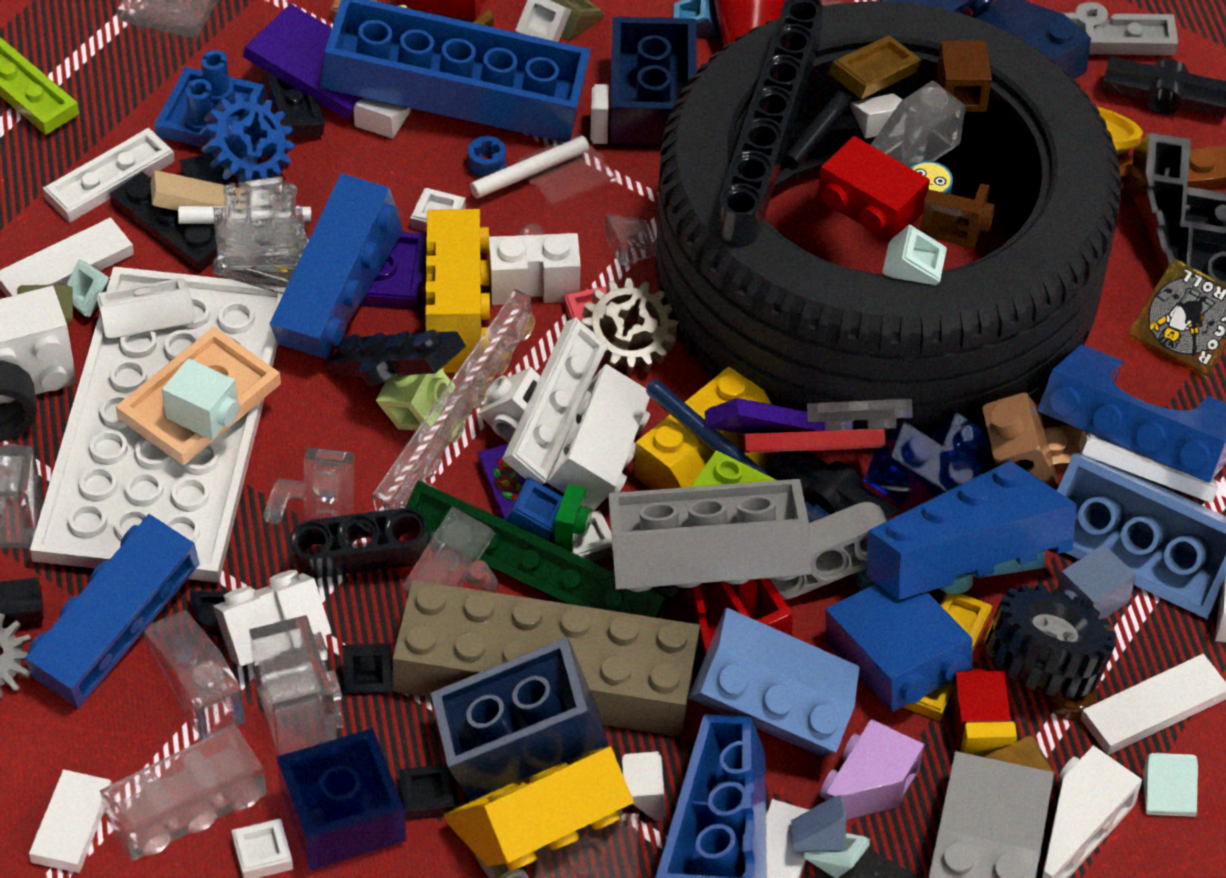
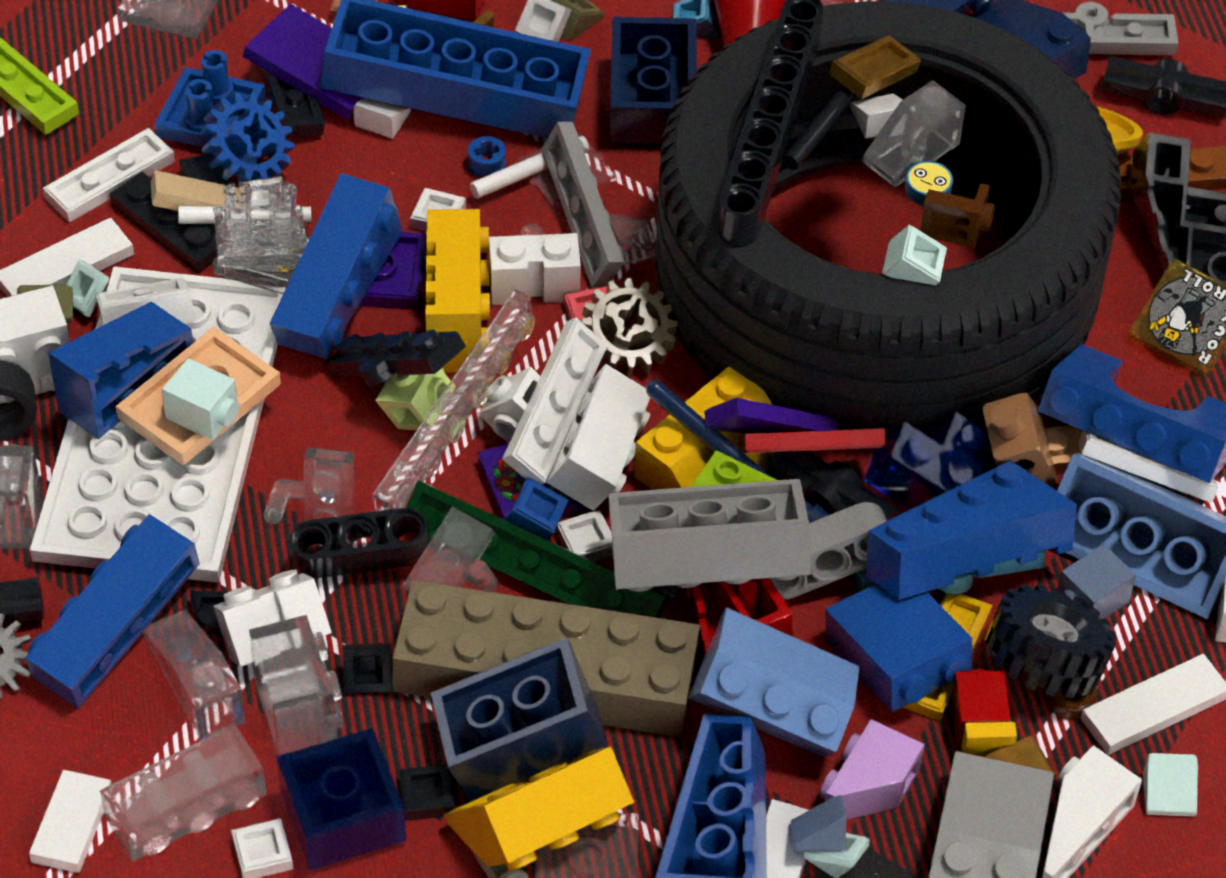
green plate [554,484,592,552] -> none
white tile [590,84,609,144] -> none
white slope [622,752,666,821] -> none
clear plate [807,399,913,431] -> none
red brick [818,136,930,241] -> none
reddish brown brick [937,41,992,112] -> none
none -> blue wedge [48,301,193,440]
none -> light grey plate [542,122,624,288]

